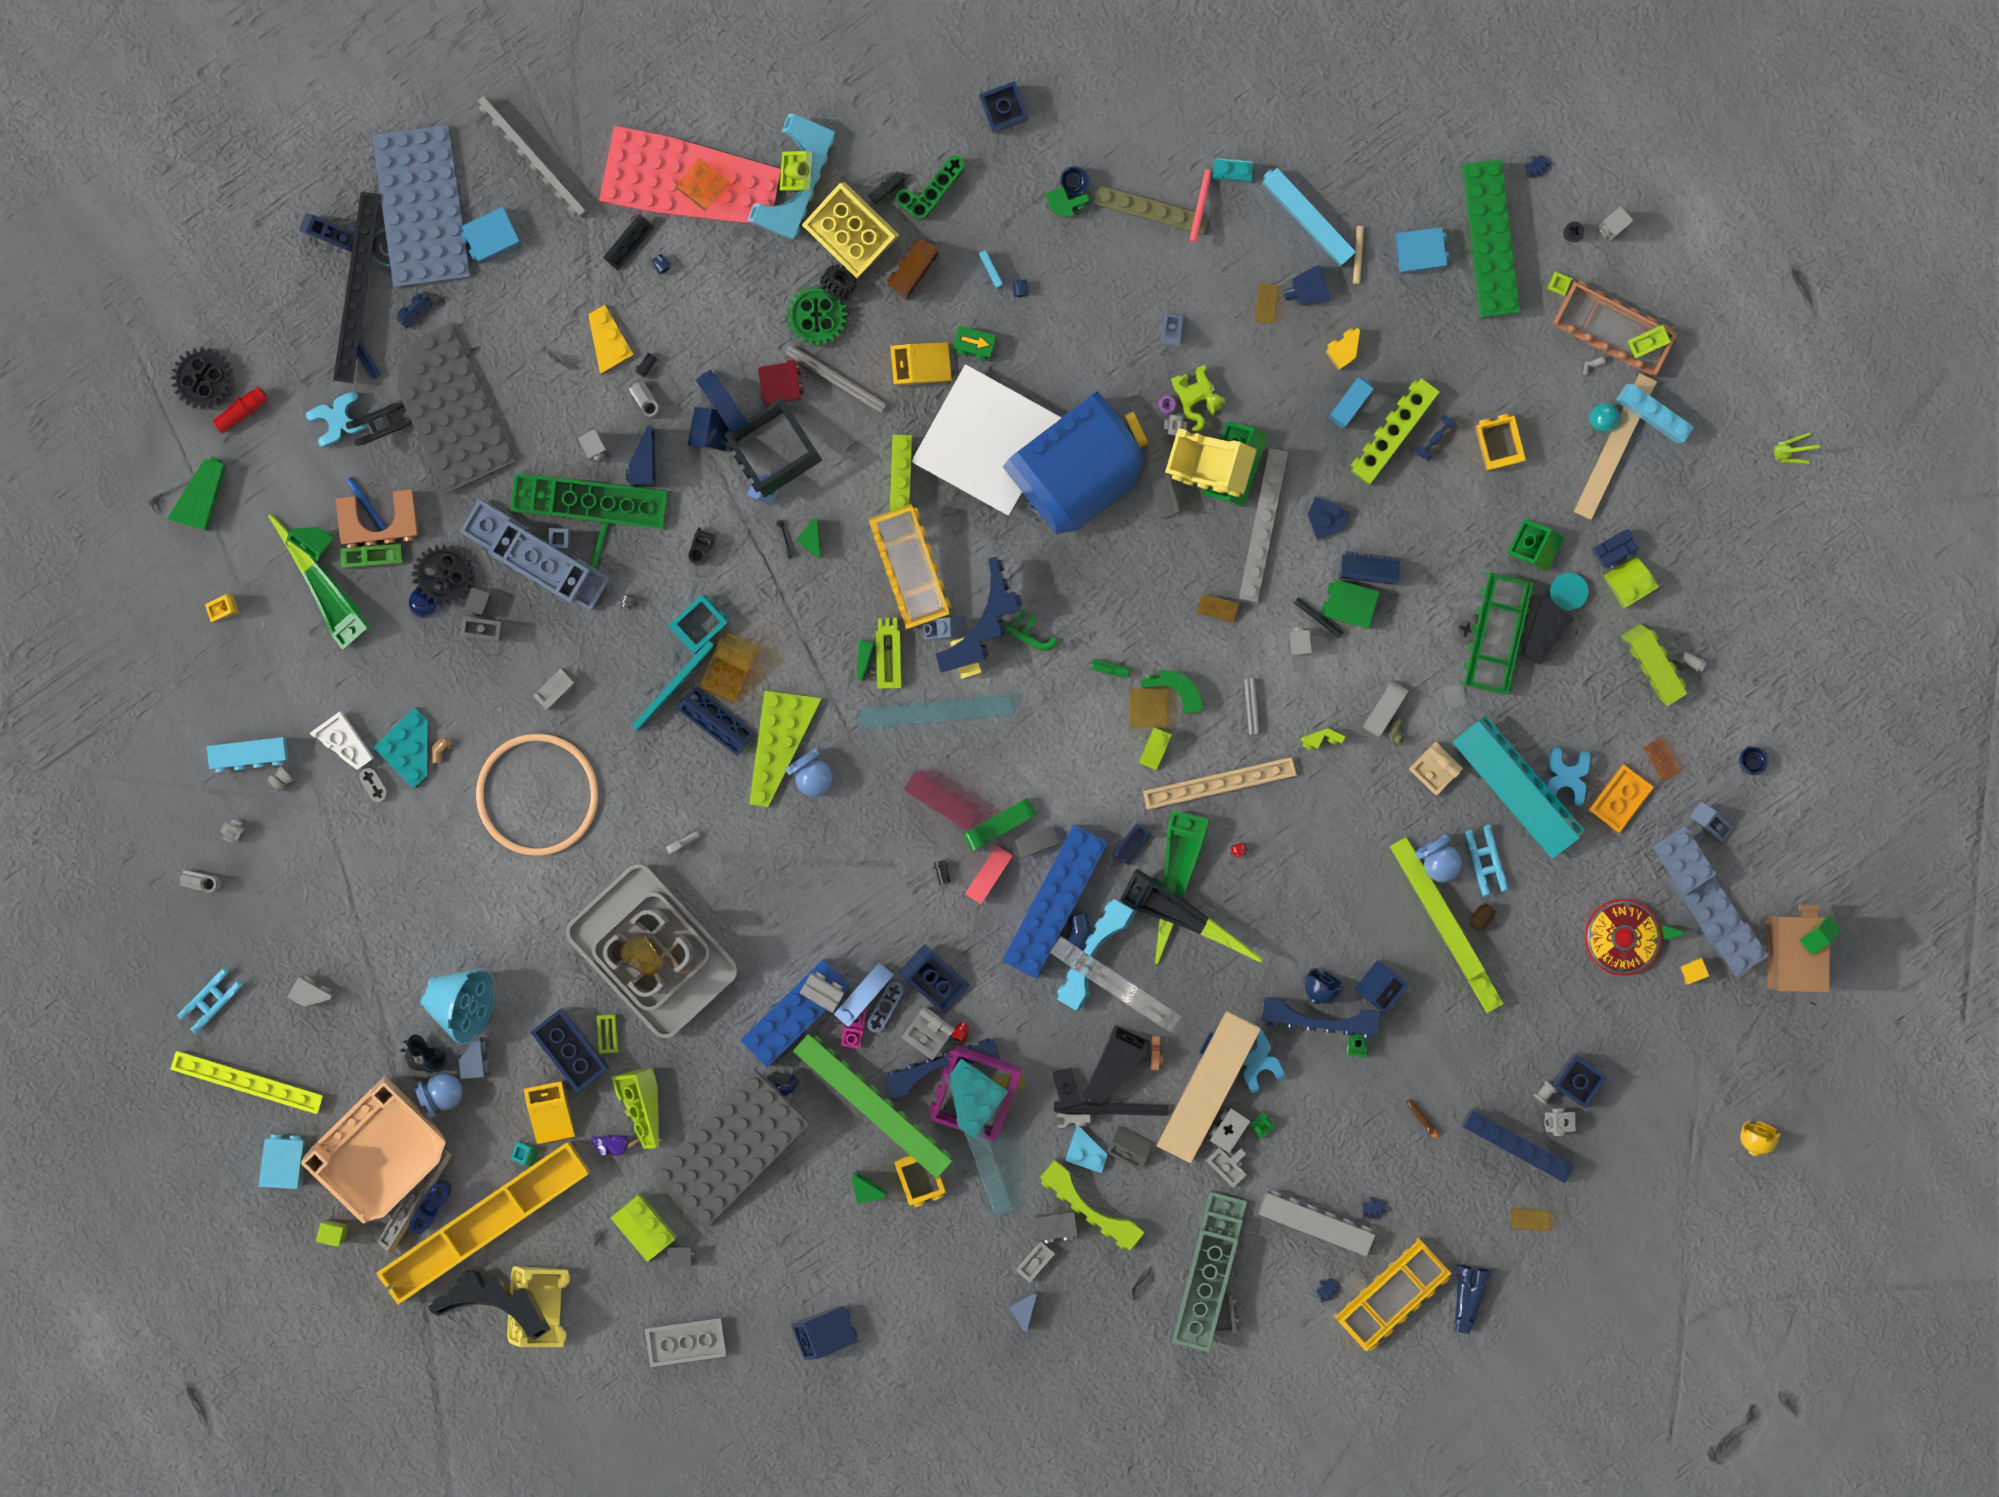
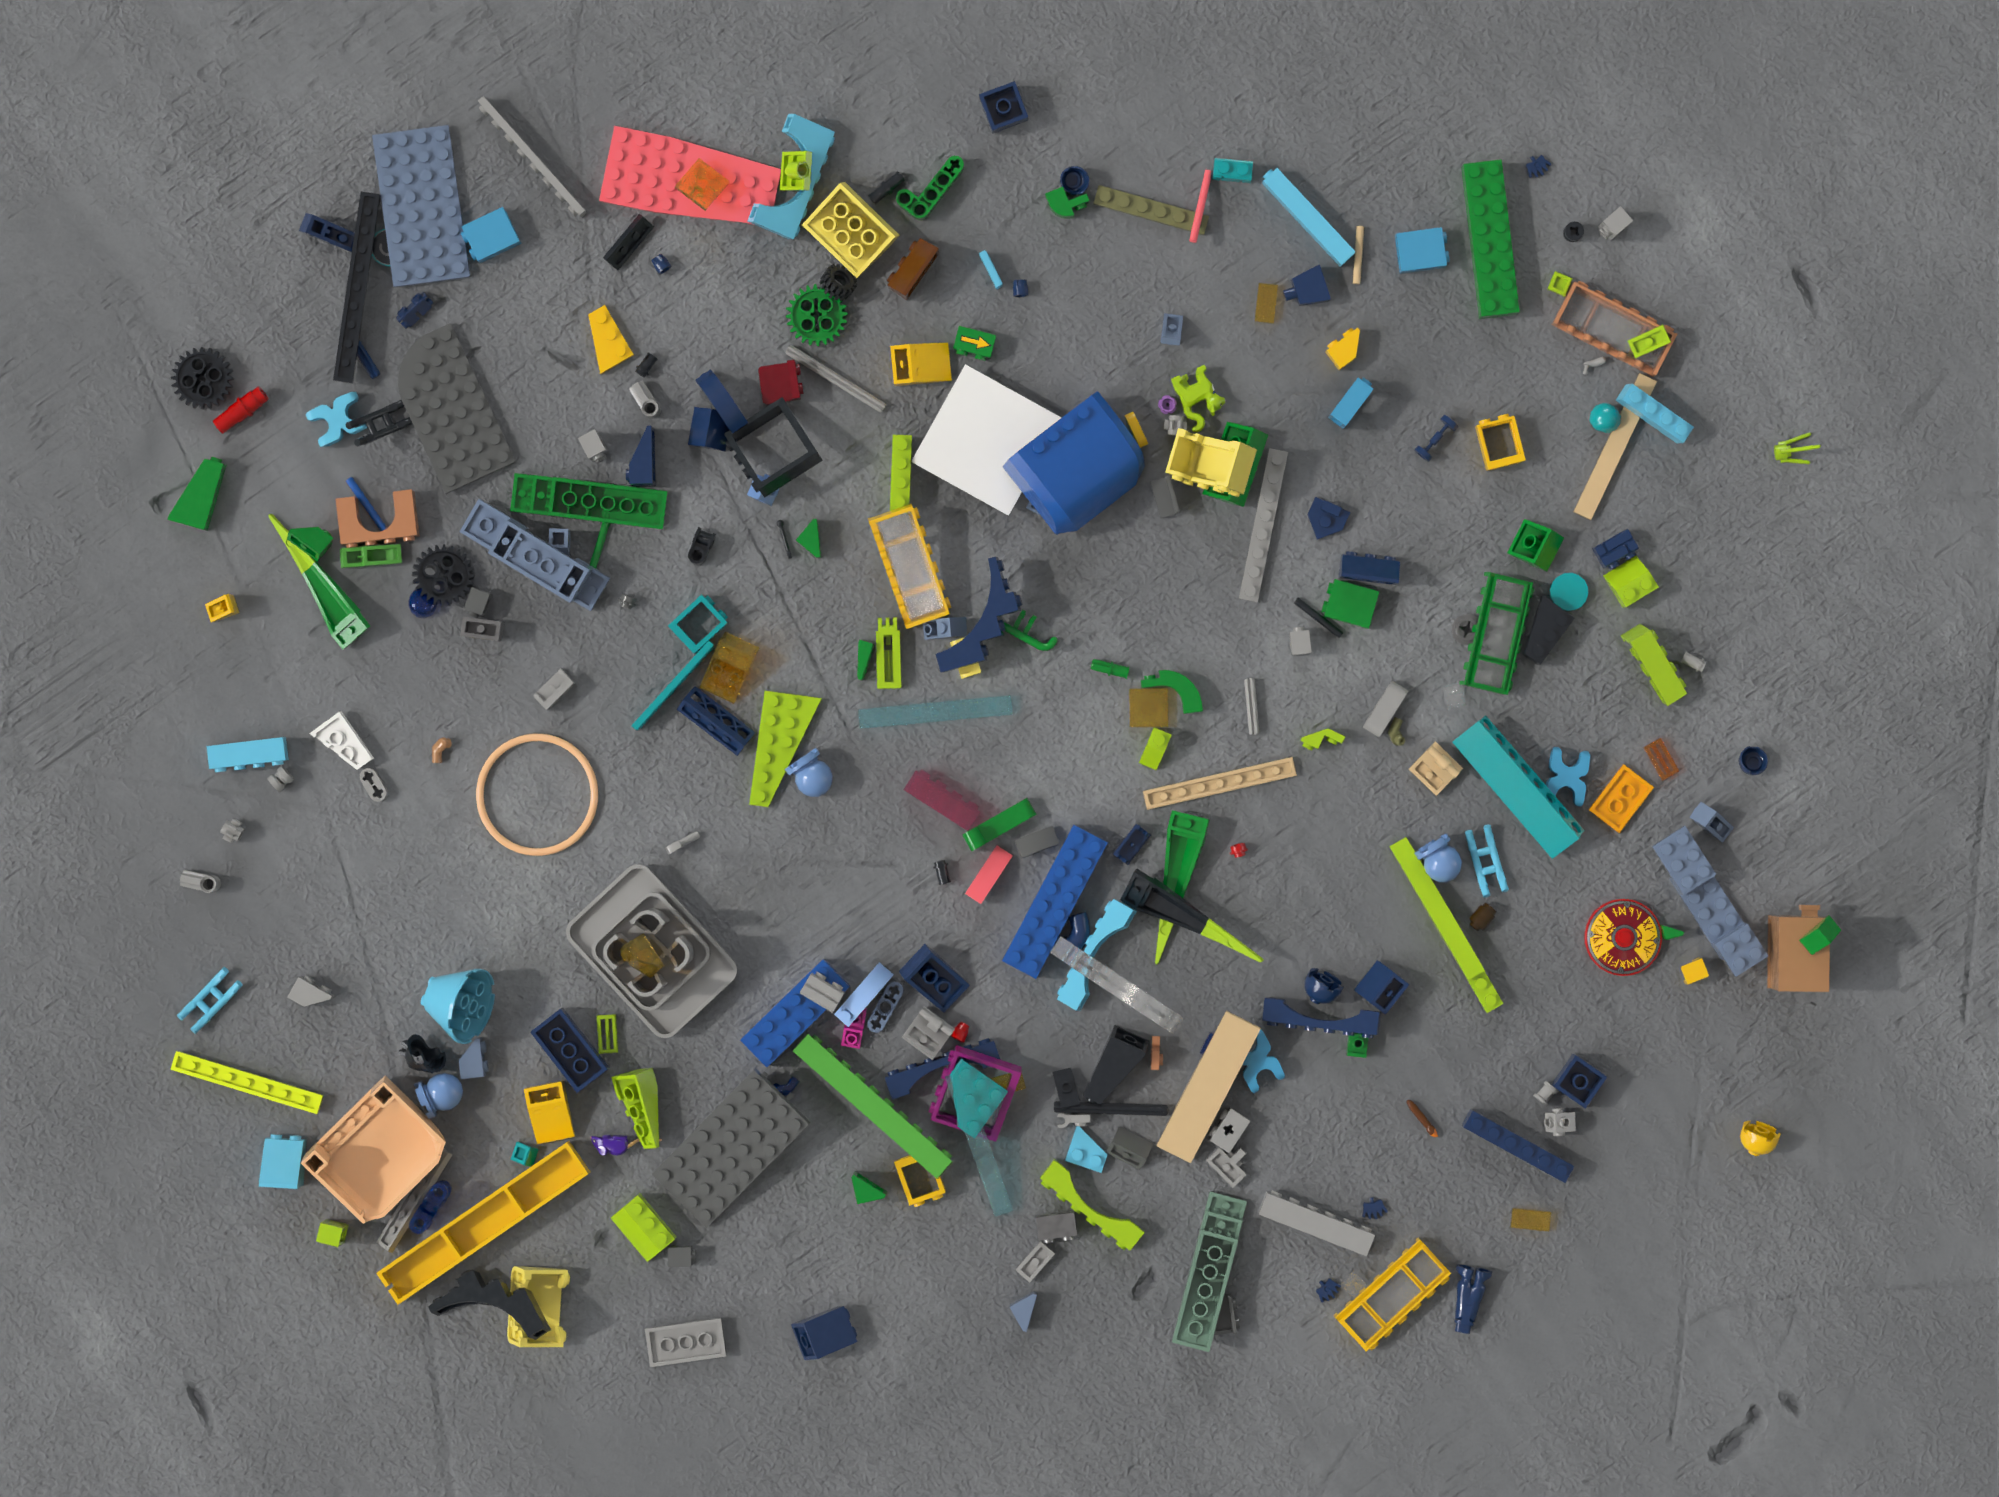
teal plate [373,707,429,789] -> none
pearl gold slope [1197,594,1239,622] -> none
green tile [1249,1112,1276,1139] -> none
lime brick [1350,378,1439,485] -> none

